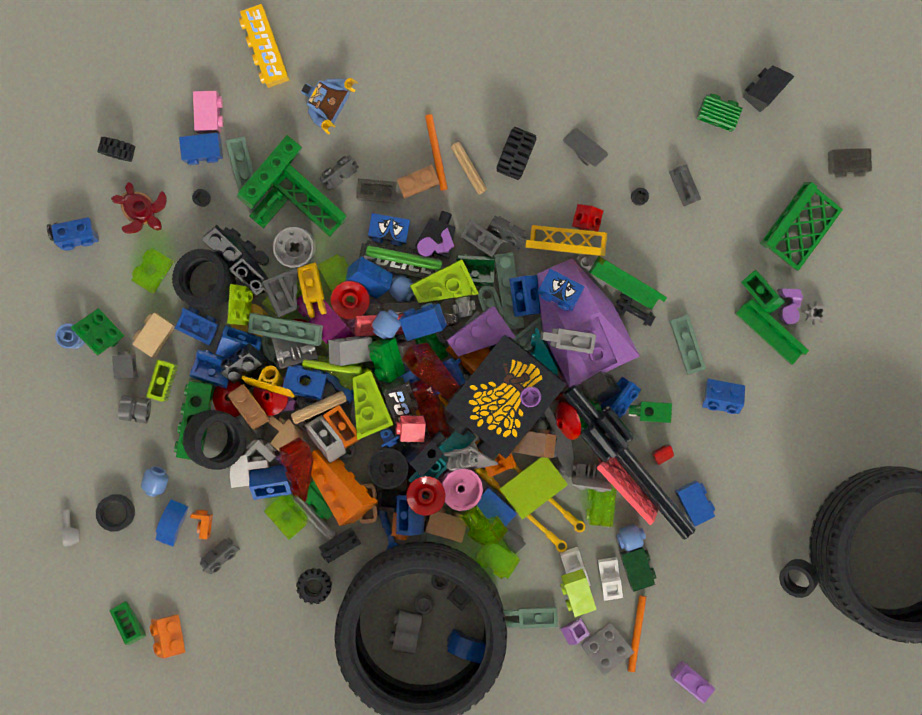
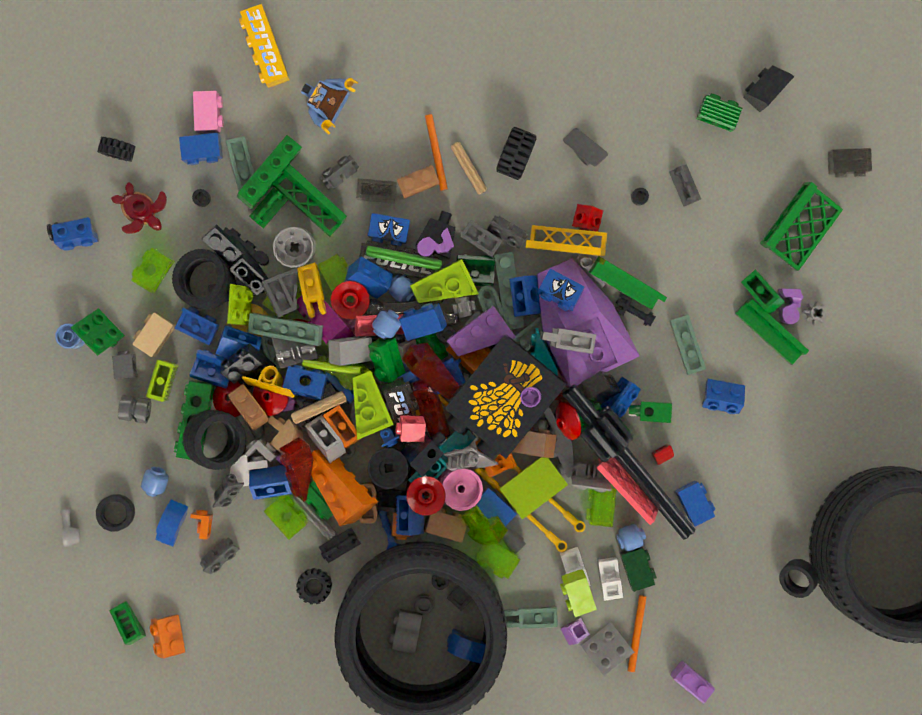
none -> dark grey hinge [212,474,244,508]

